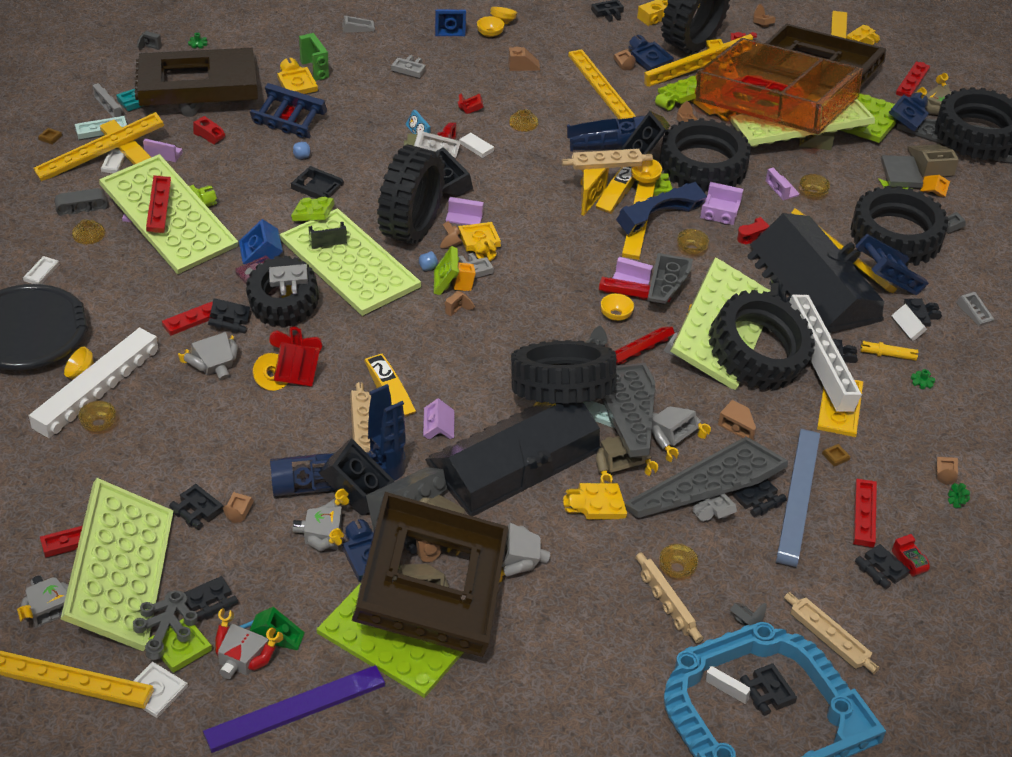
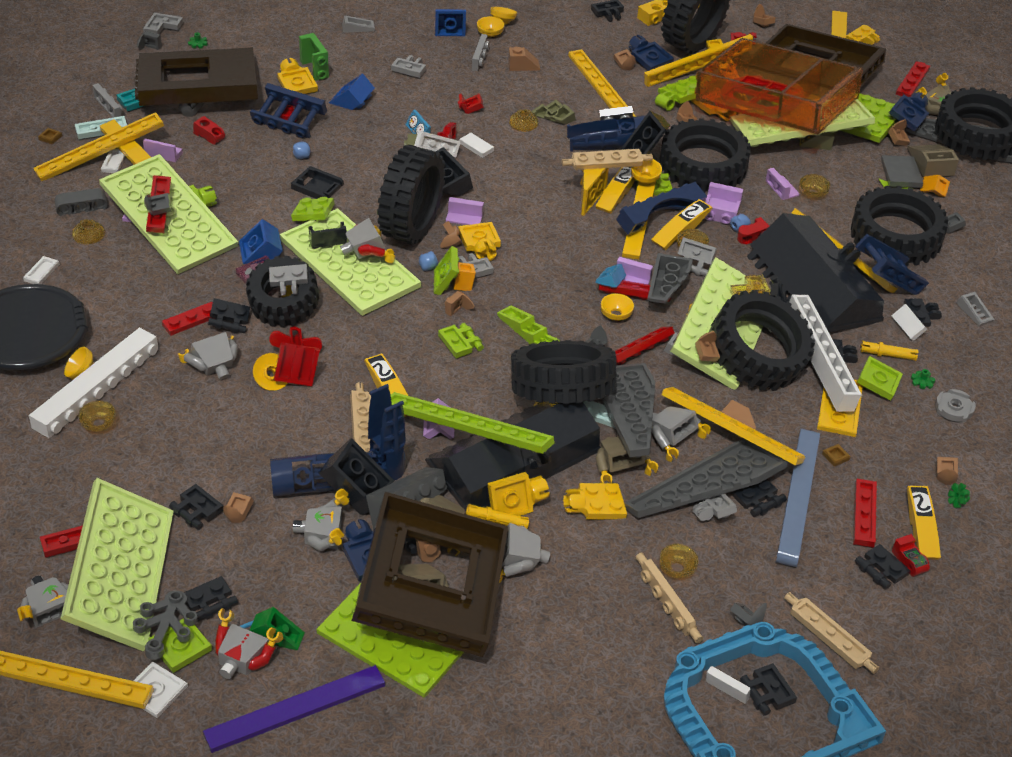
none -> light grey plate [143,13,183,34]
none -> dark grey plate [144,193,172,215]
none -> blue slope [329,73,375,110]
none -> light grey torso [340,218,395,263]
none -> lime plate [391,392,555,454]
none -> lime plate [438,323,484,358]
none -> yellow pin [466,504,529,529]
none -> light grey plate [472,34,490,71]
none -> yellow plate [487,472,550,516]
none -> lime slope [497,305,560,344]
none -> olive slope [531,100,576,124]
none -> dark azure slope [596,264,626,287]
none -> plate [600,106,633,120]
none -> yellow slope [651,199,713,250]
none -> yellow tile [662,387,805,465]
none -> light grey plate [677,237,717,276]
none -> medium nougat plate [695,331,720,362]
none -> medium blue piece [730,214,751,233]
none -> clear yellow plate [730,274,770,295]
none -> lime plate [857,356,903,401]
none -> medium nougat plate [888,119,910,146]
none -> yellow slope [907,486,941,560]
none -> light grey plate [935,389,976,423]

